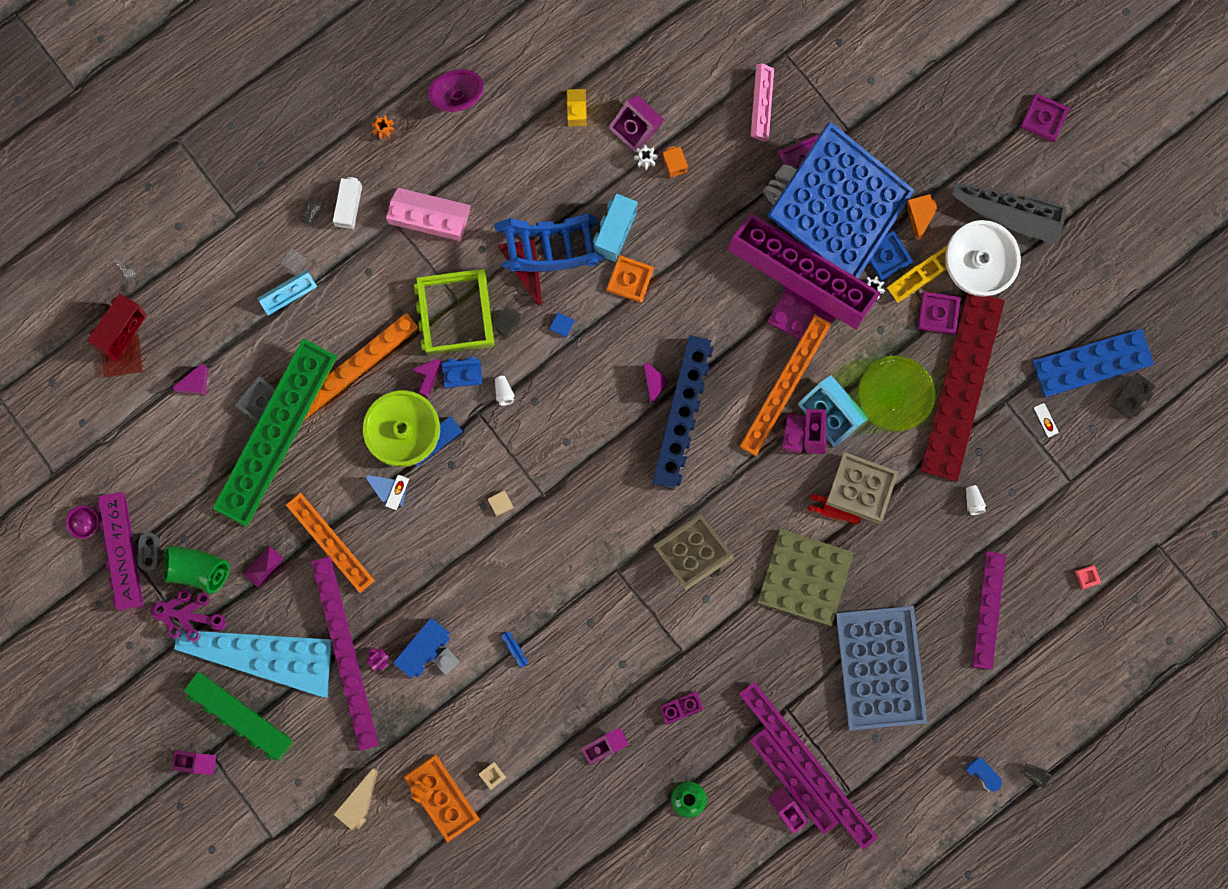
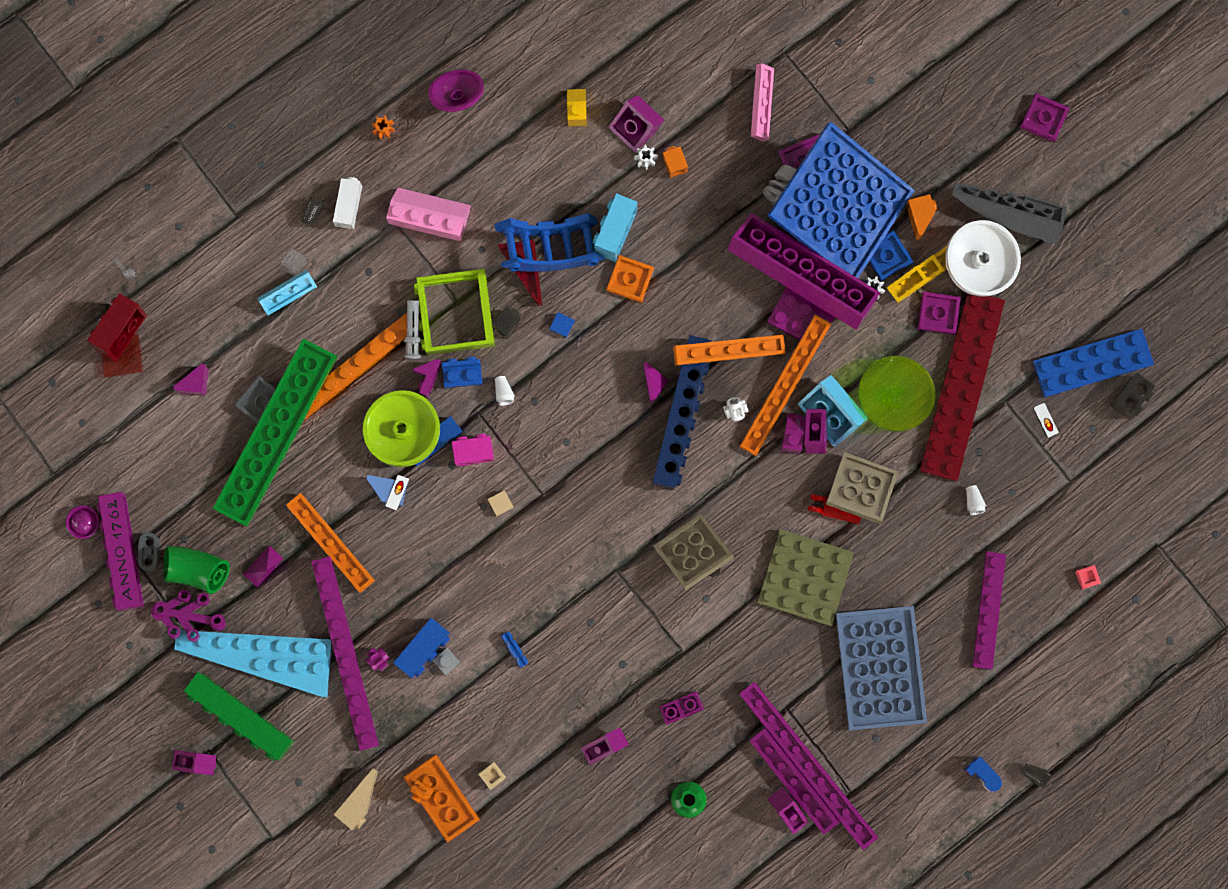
none -> light grey pin [404,300,421,359]
none -> dark pink brick [452,434,494,467]
none -> orange plate [673,335,786,366]
none -> white gear [723,397,748,421]

